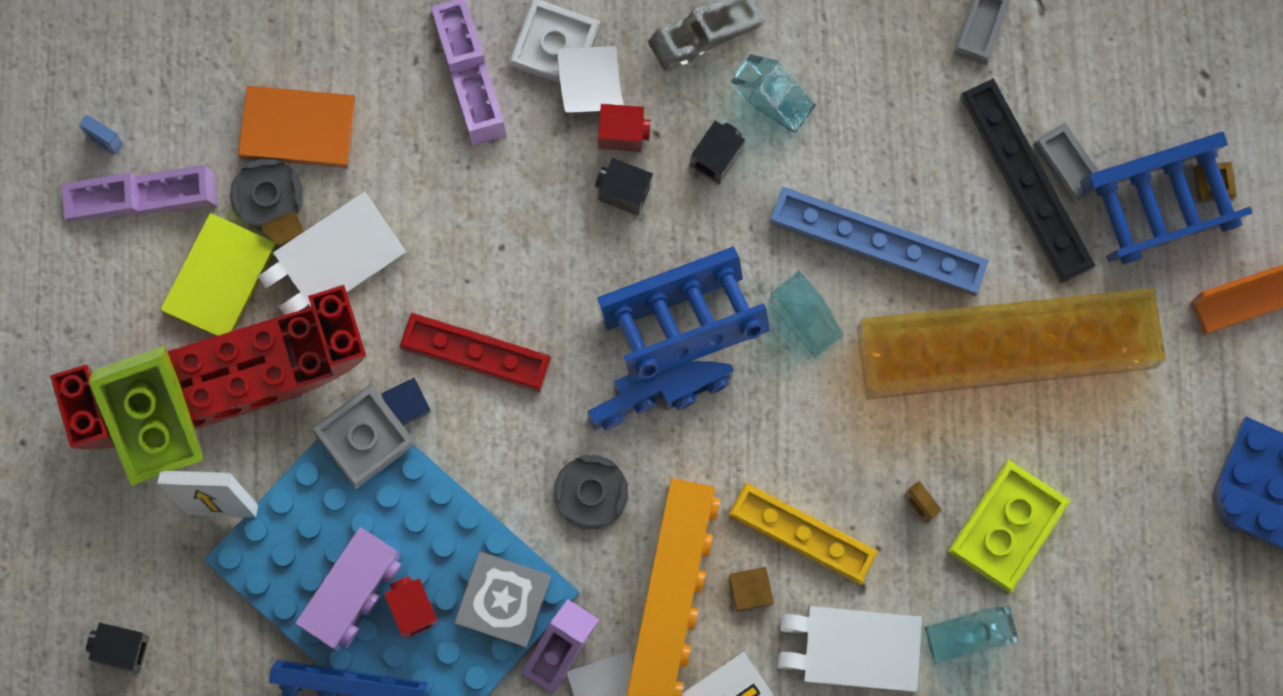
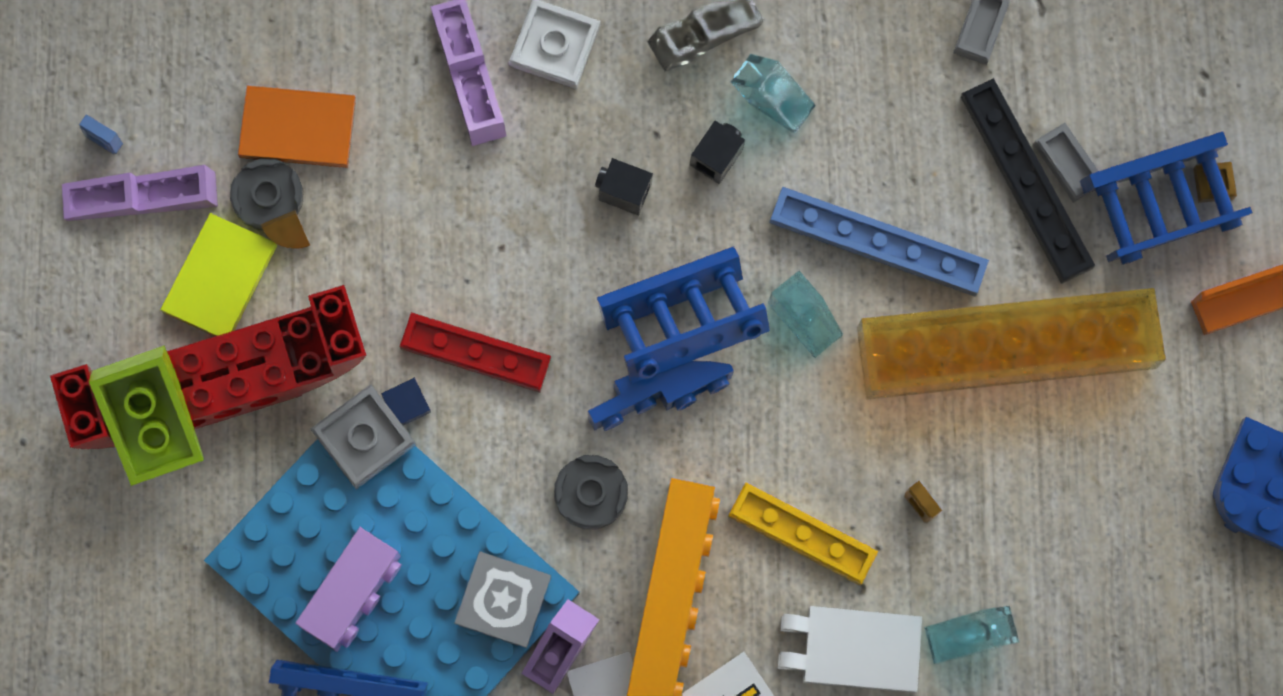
black brick [86,622,149,673] -> none
white tile [157,471,258,517] -> none
white tile [257,191,406,315] -> none
red brick [384,576,439,640] -> none
white sticker [557,46,624,113] -> none
red brick [598,104,651,152] -> none
pearl gold tile [729,567,774,612] -> none
neon yellow tile [947,459,1071,594] -> none

